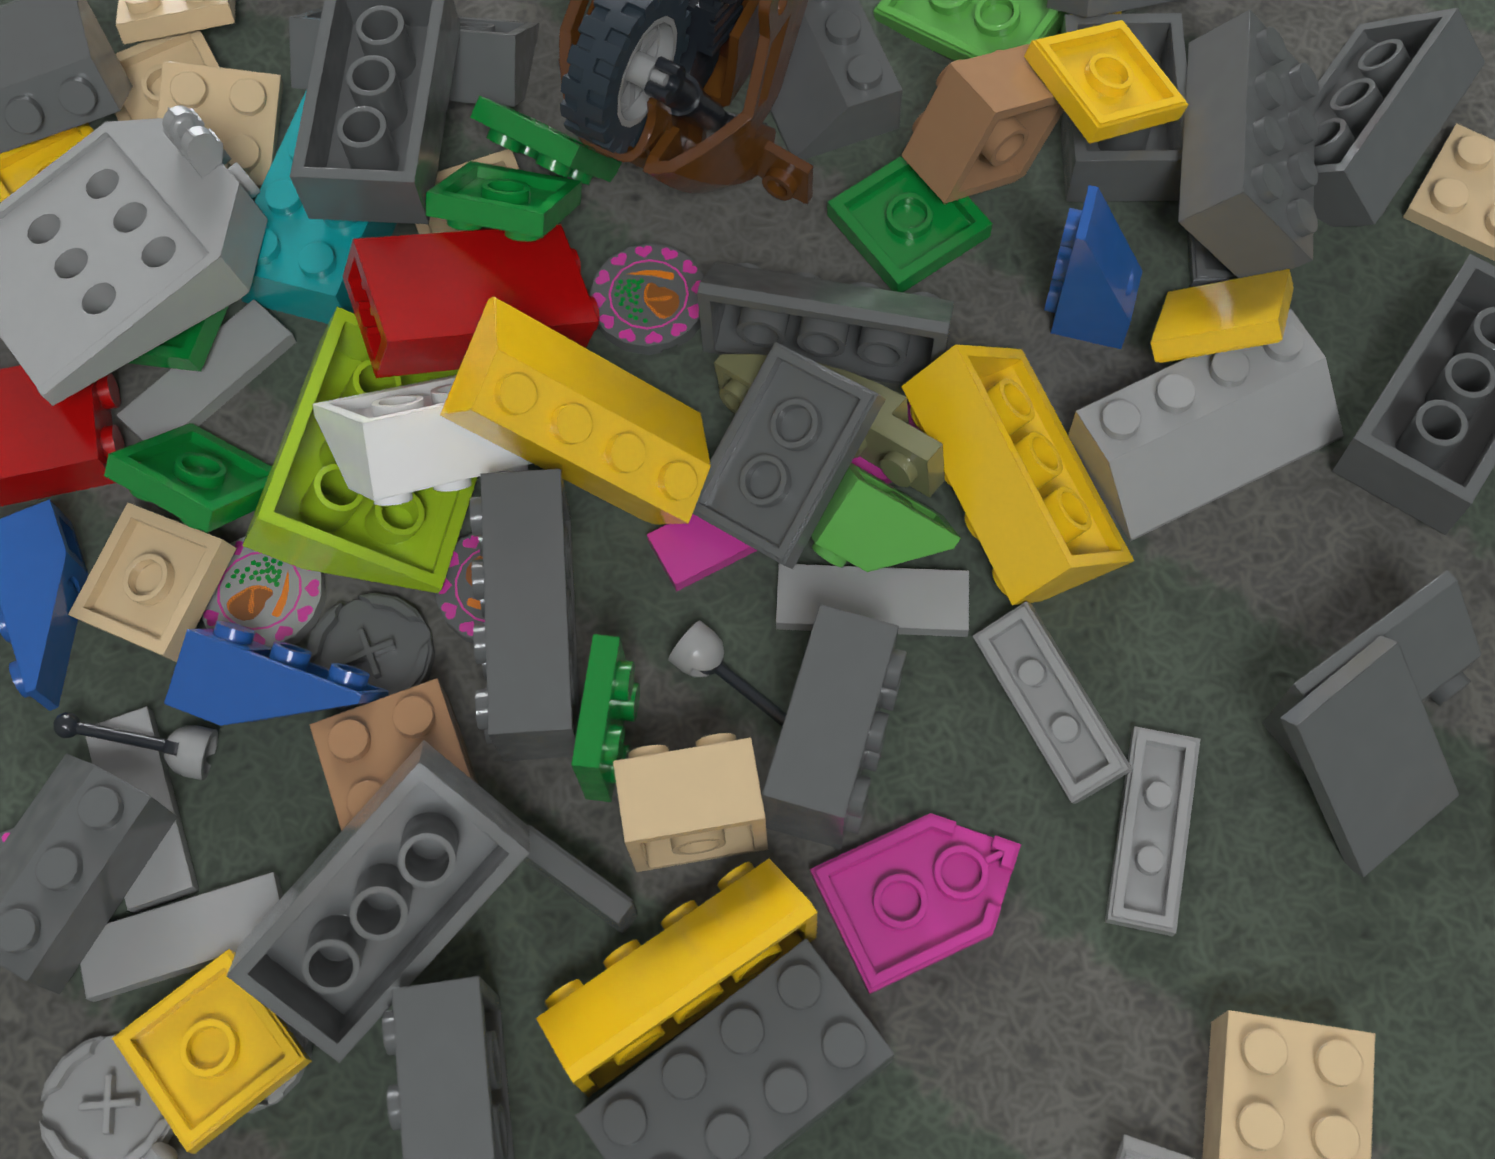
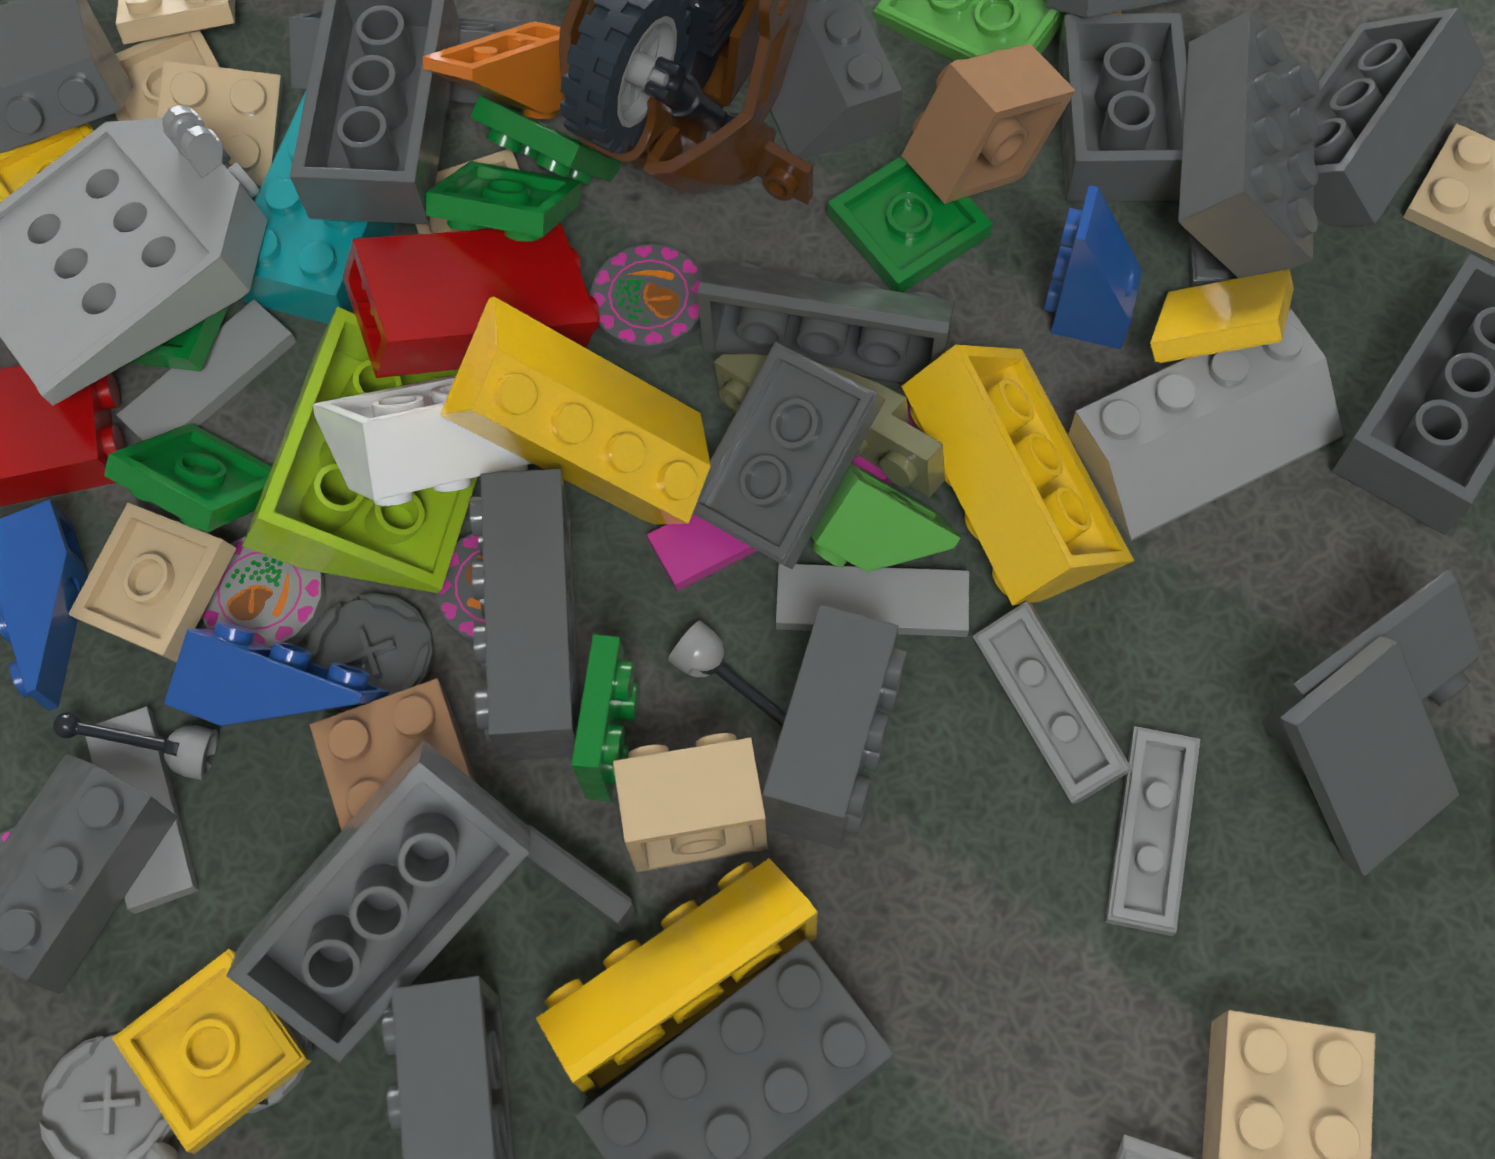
light grey tile [80,872,283,1002] -> none
dark pink tile [810,813,1021,995] -> none
yellow tile [1024,20,1189,144] -> none
none -> orange slope [423,21,564,119]

